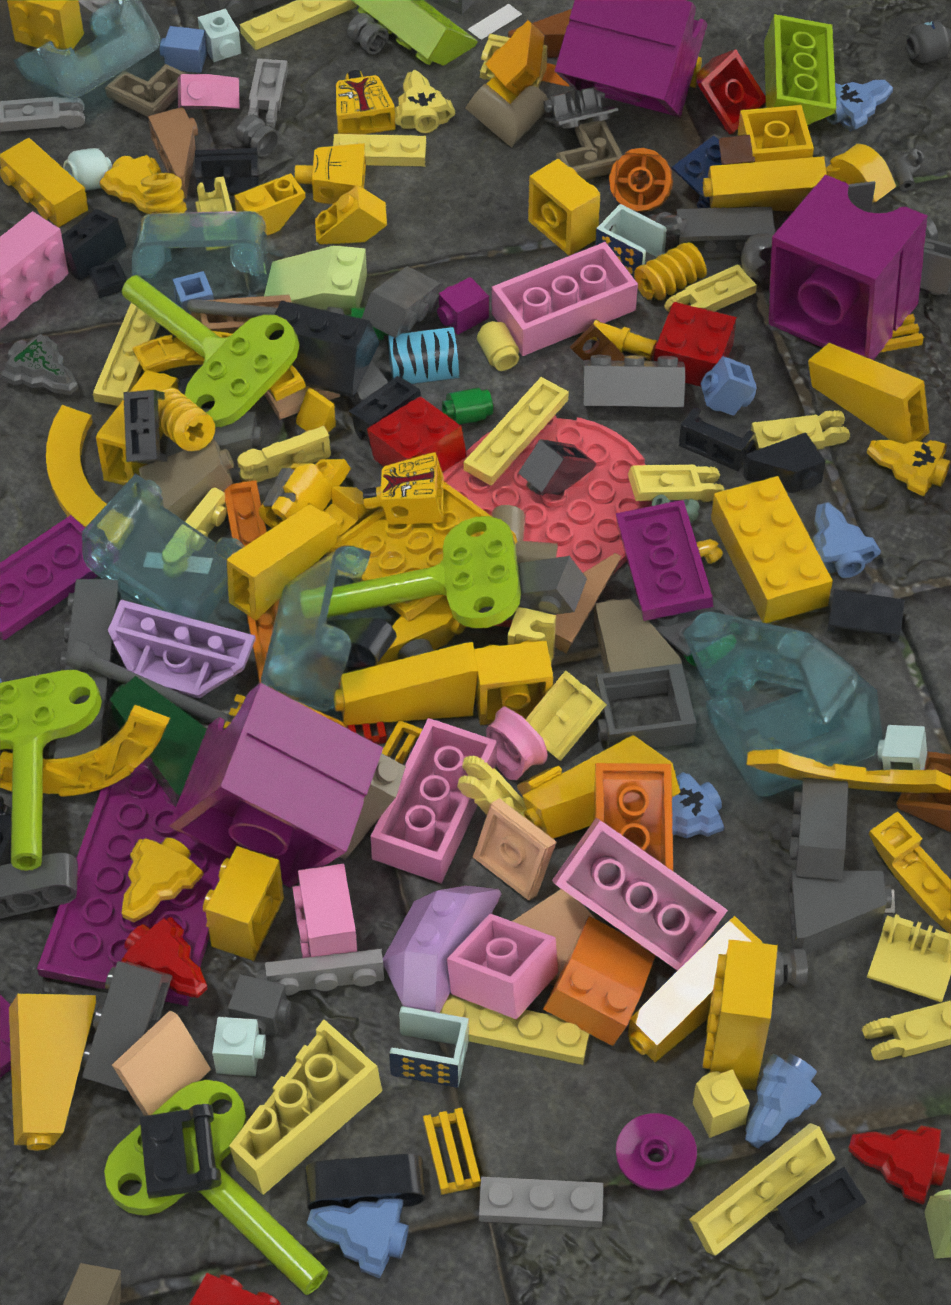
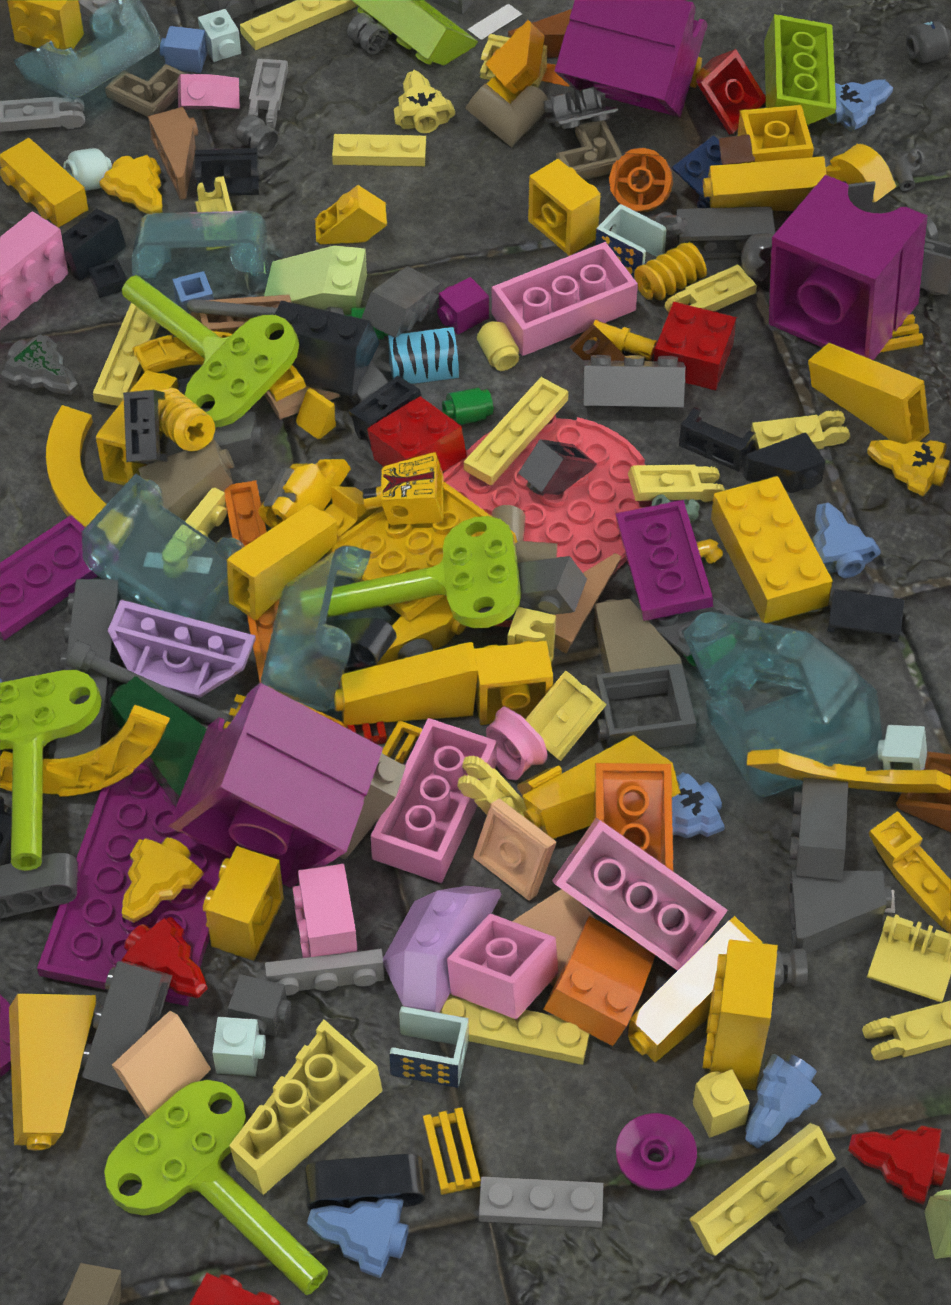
black plate [139,1104,222,1199] -> none
yellow piece [141,173,191,244] -> none
yellow slope [234,173,306,242] -> none
light yellow hinge [237,426,331,483] -> none
yellow torso [295,143,366,204] -> none
yellow torso [336,70,396,134] -> none
medium blue brick [700,356,757,416] -> none

